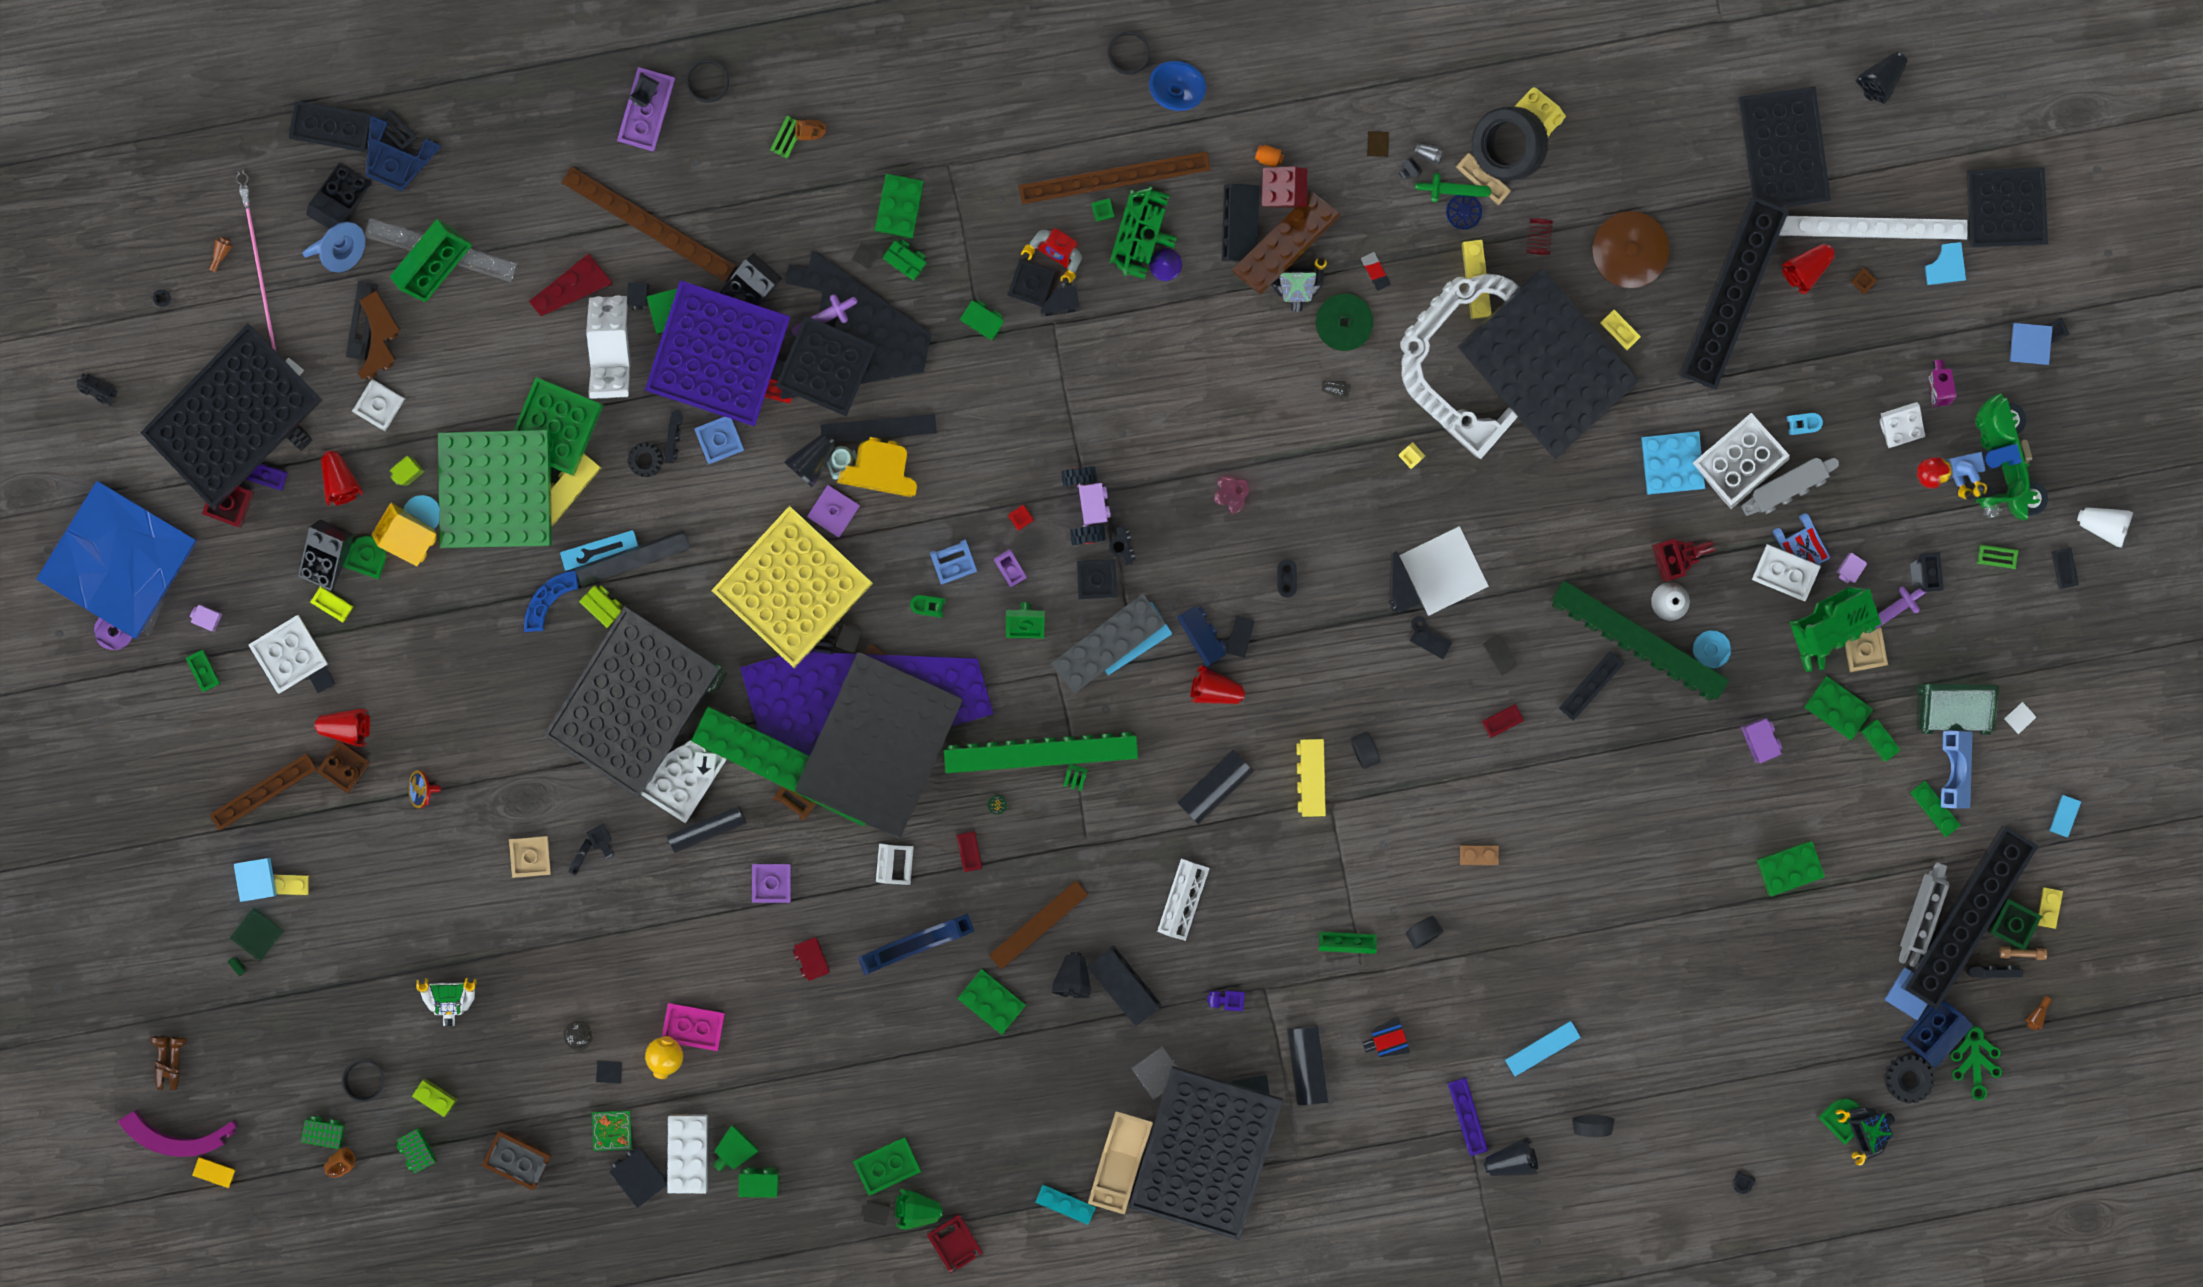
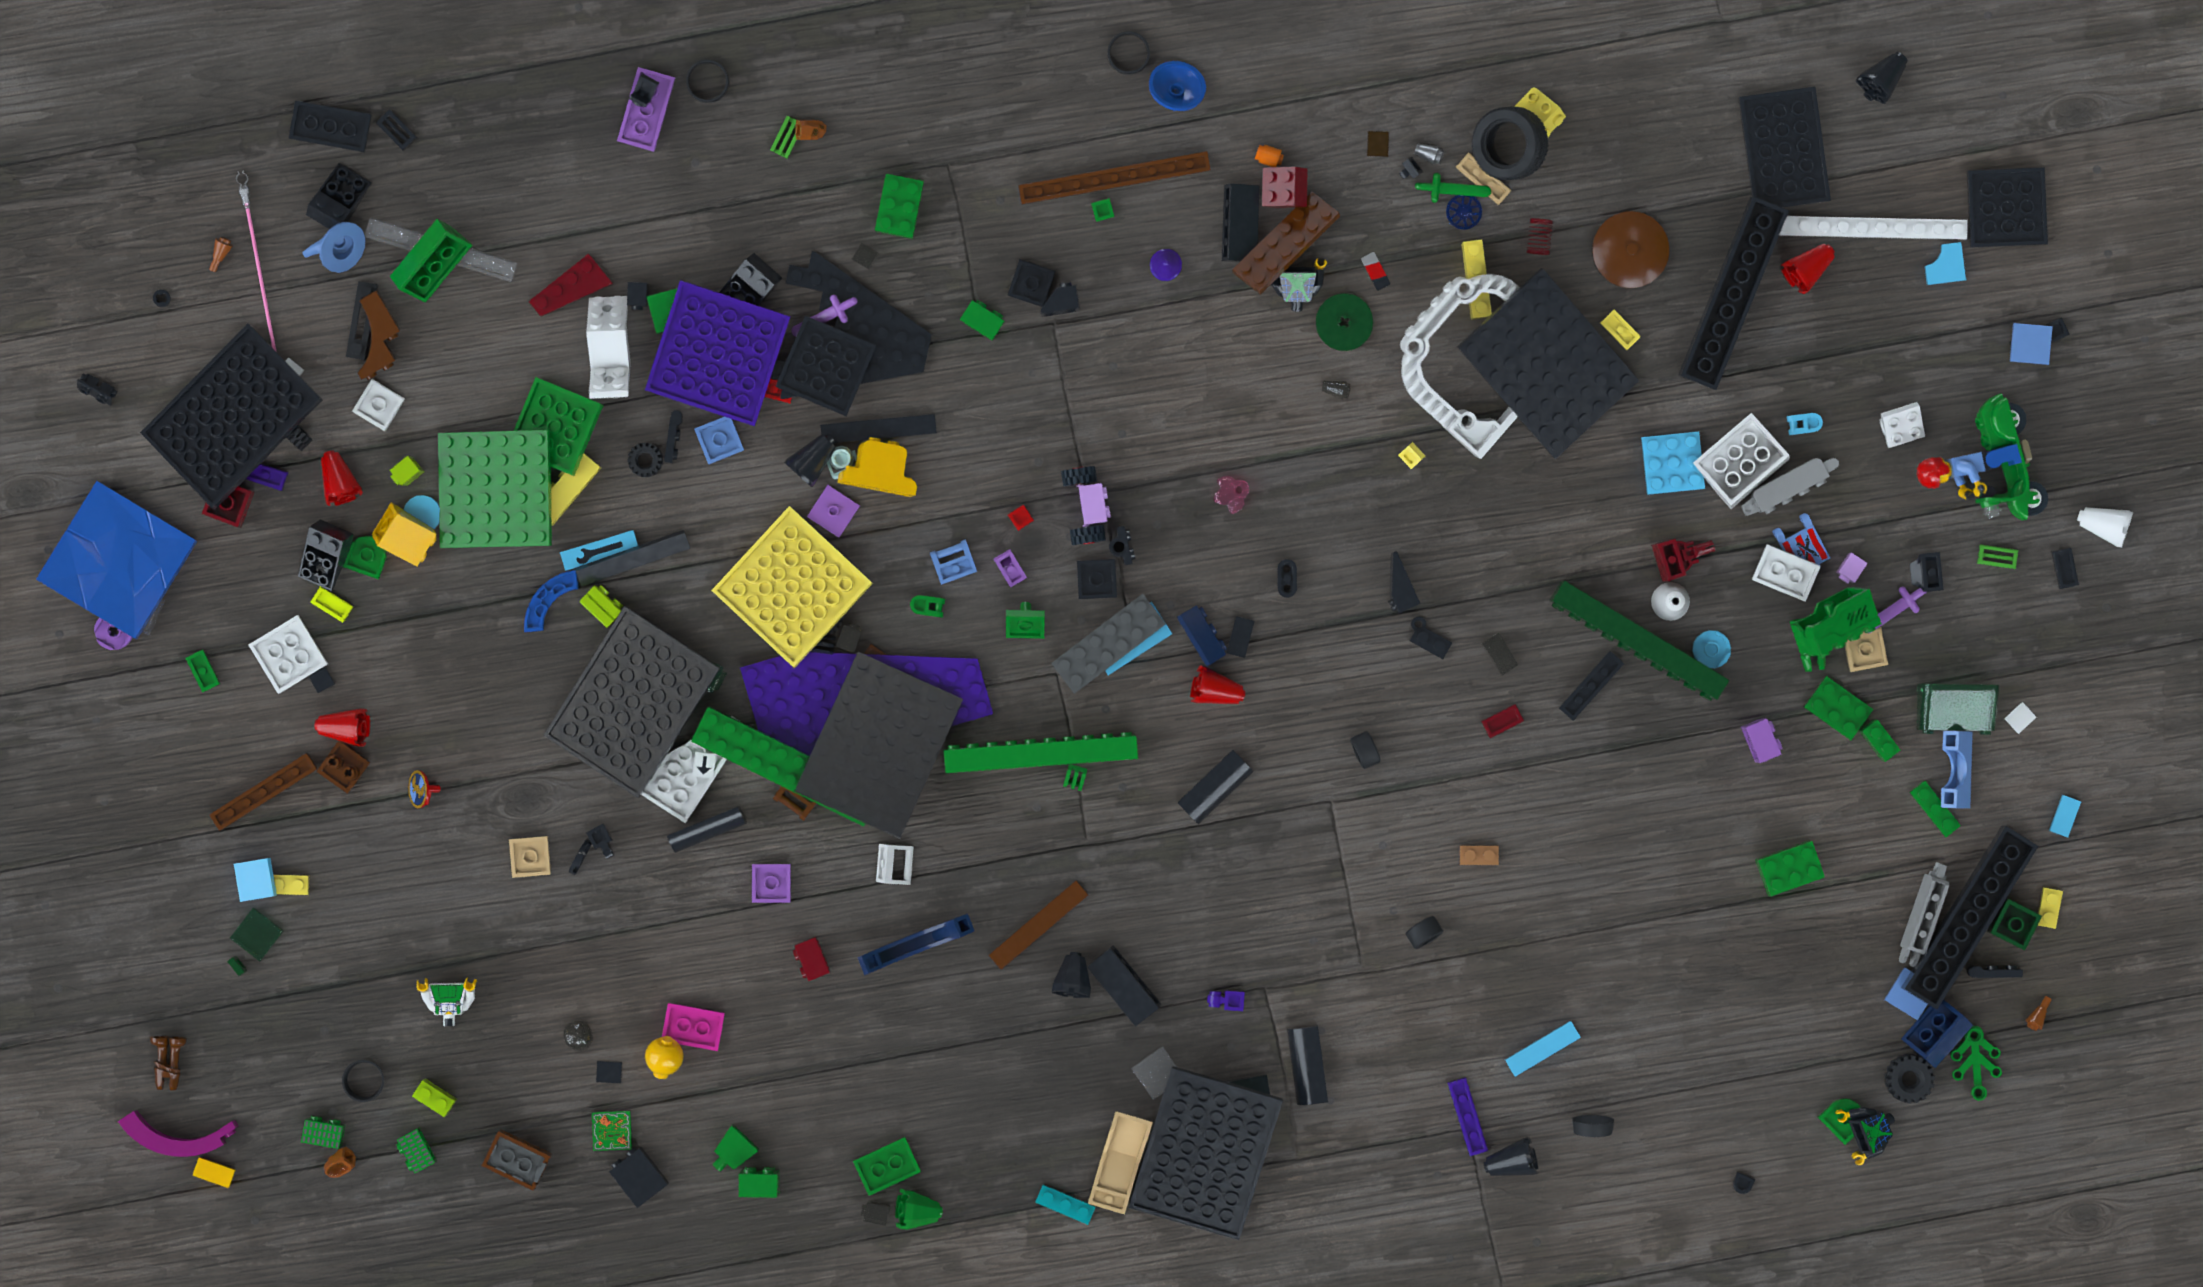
lavender brick [190,605,222,631] -> none
dark blue wing [366,116,441,192] -> none
reddish brown plate [561,167,736,283] -> none
white brick [668,1114,708,1193] -> none
green brick [882,239,927,281] -> none
dark red container [927,1214,983,1274] -> none
dark red tile [956,831,983,872] -> none
green plate [957,969,1026,1035] -> none
tile [988,795,1007,815] -> none
torso [1021,228,1082,282] -> none
green piece [1109,186,1177,280] -> none
white fence [1157,859,1209,941] -> none
light yellow brick [1296,739,1325,817] -> none
green plate [1319,932,1377,954] -> none
torso [1362,1017,1410,1057] -> none
white sticker [1399,526,1489,616] -> none
reddish brown tile [1850,267,1878,295] -> none
magenta torso [1929,360,1956,407] -> none
medium nougat bar [1999,946,2047,960] -> none

